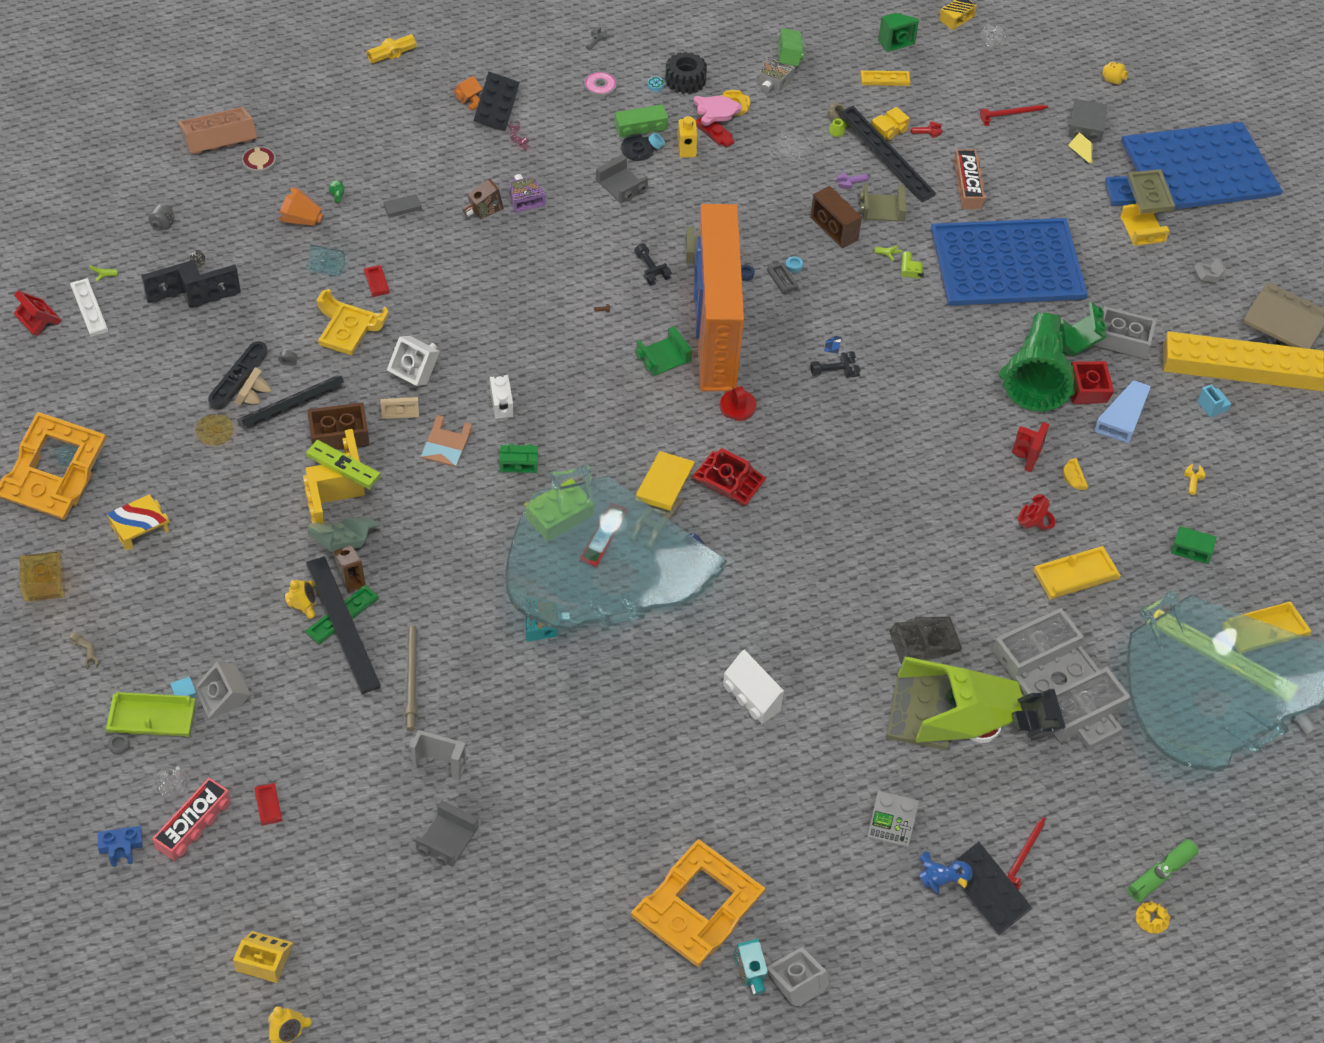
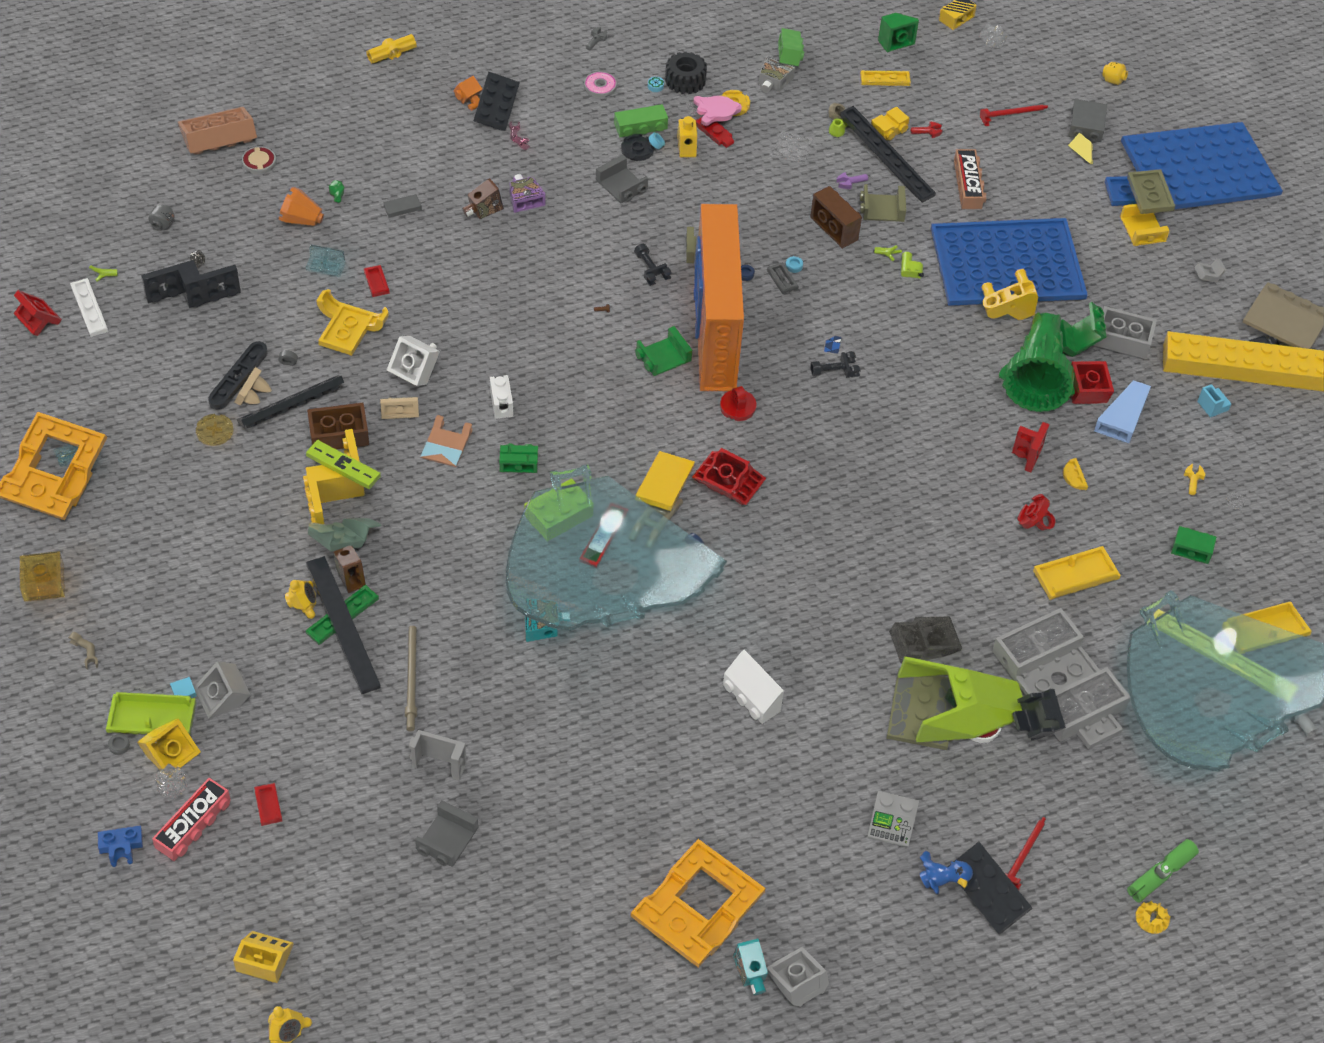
panel [107,494,170,551] -> none
none -> yellow slope [137,719,201,777]
none -> yellow piece [981,269,1038,320]

